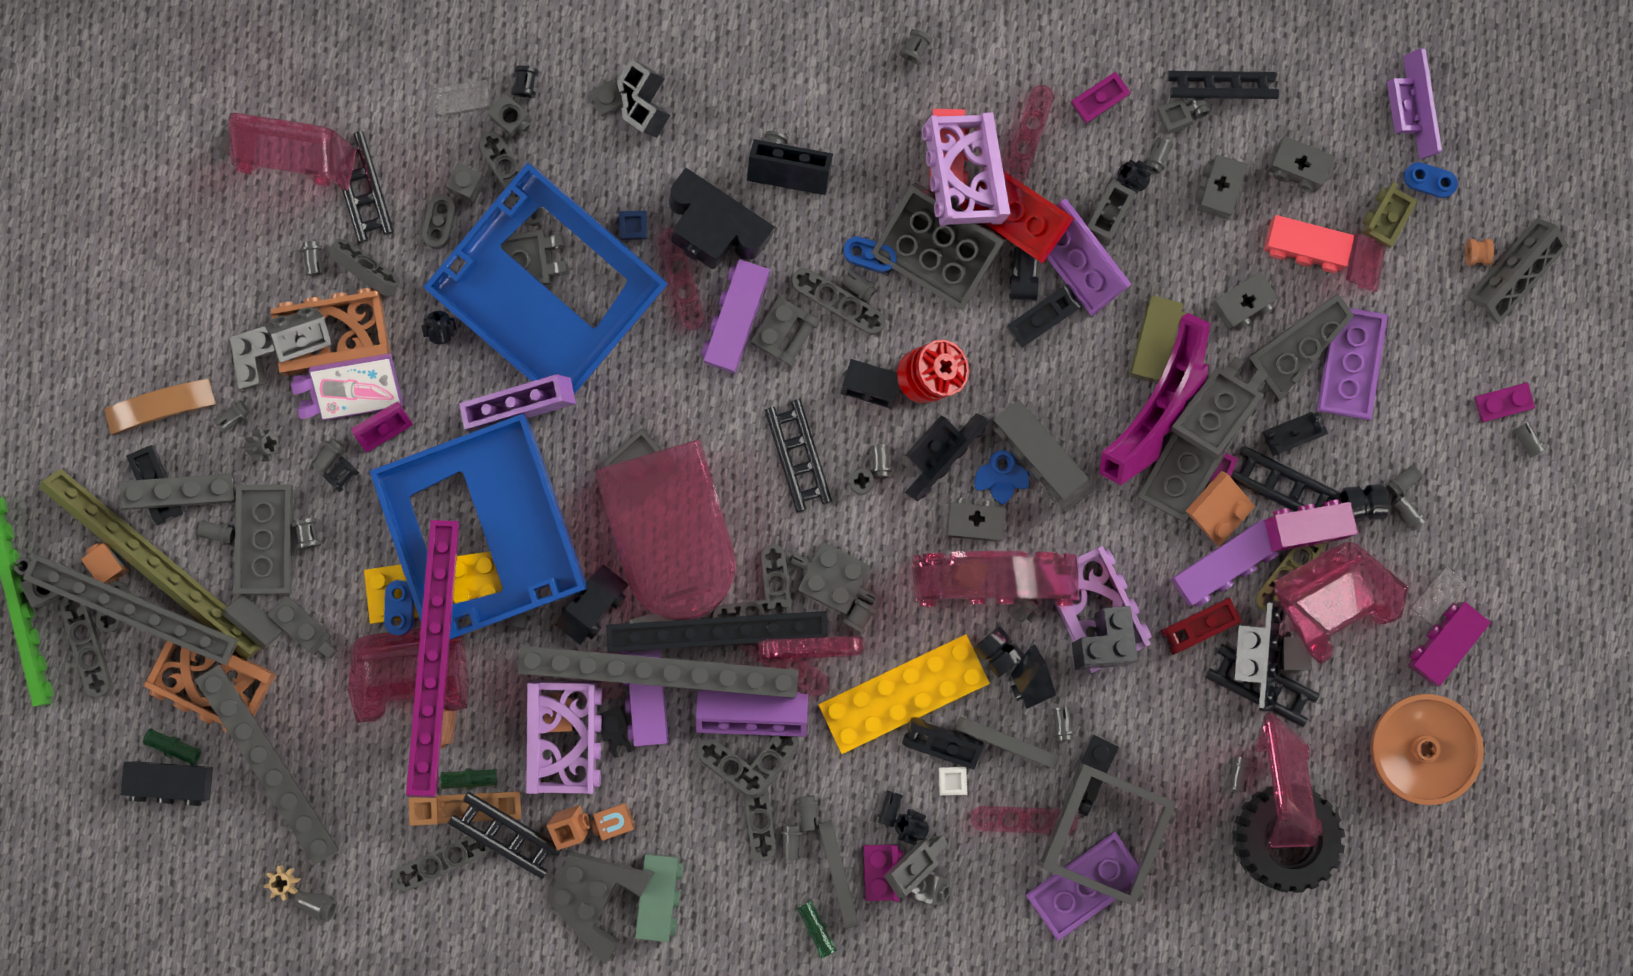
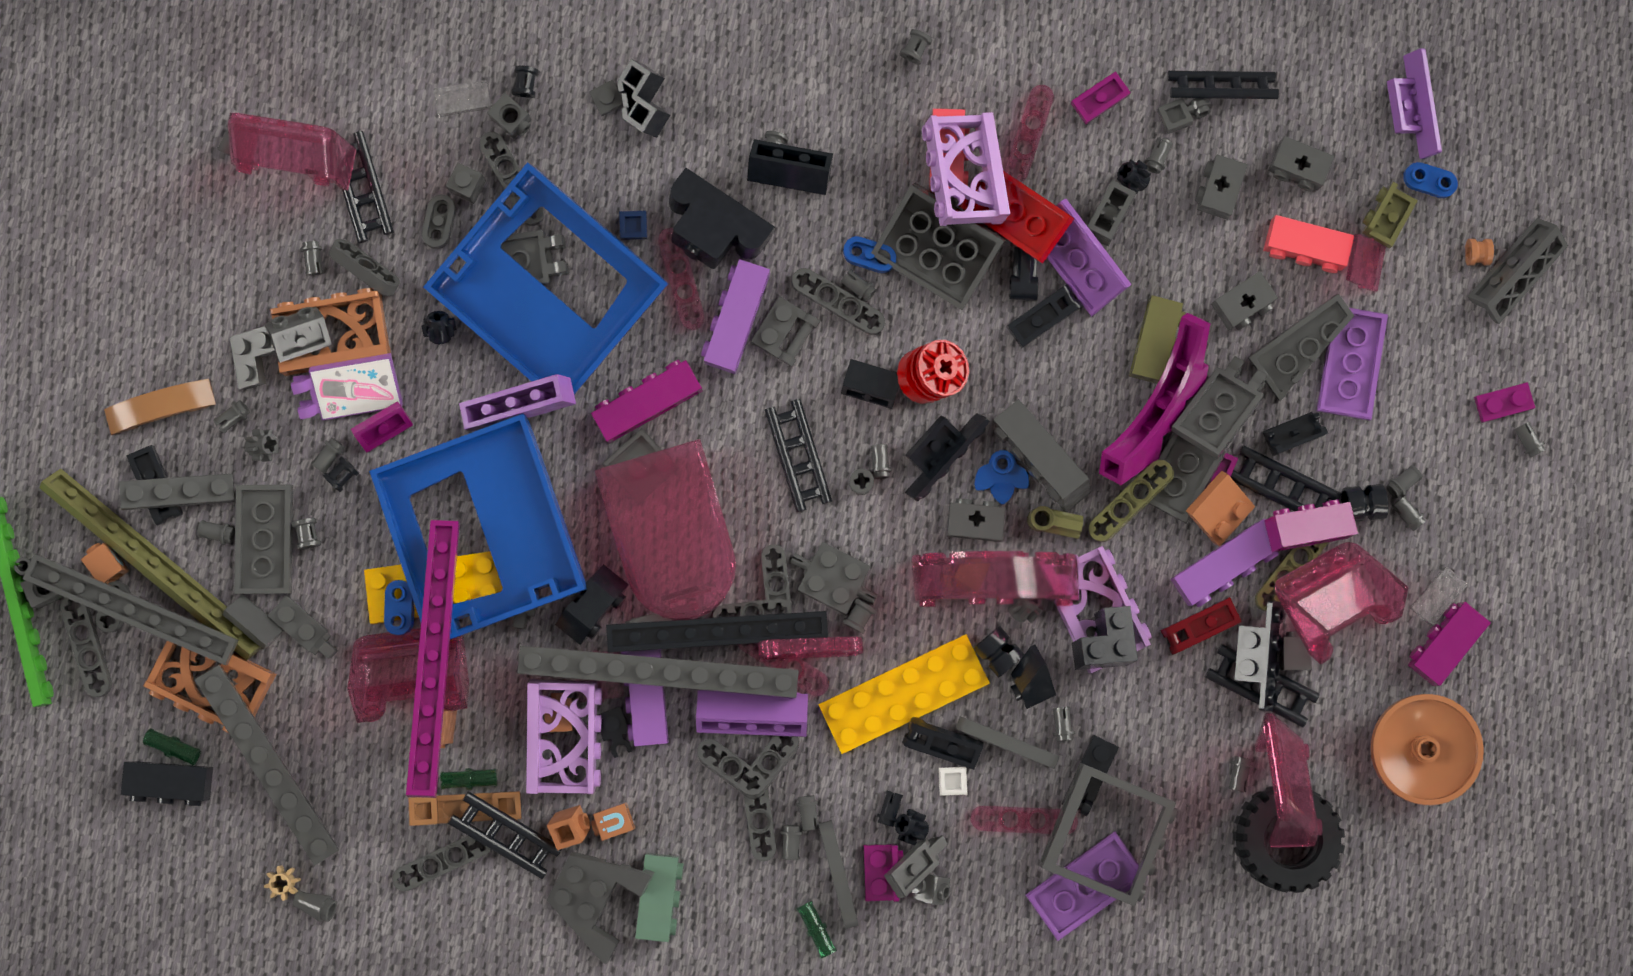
none -> magenta brick [591,360,703,444]
none -> olive piece [1027,506,1084,539]
none -> olive beam [1089,460,1174,542]

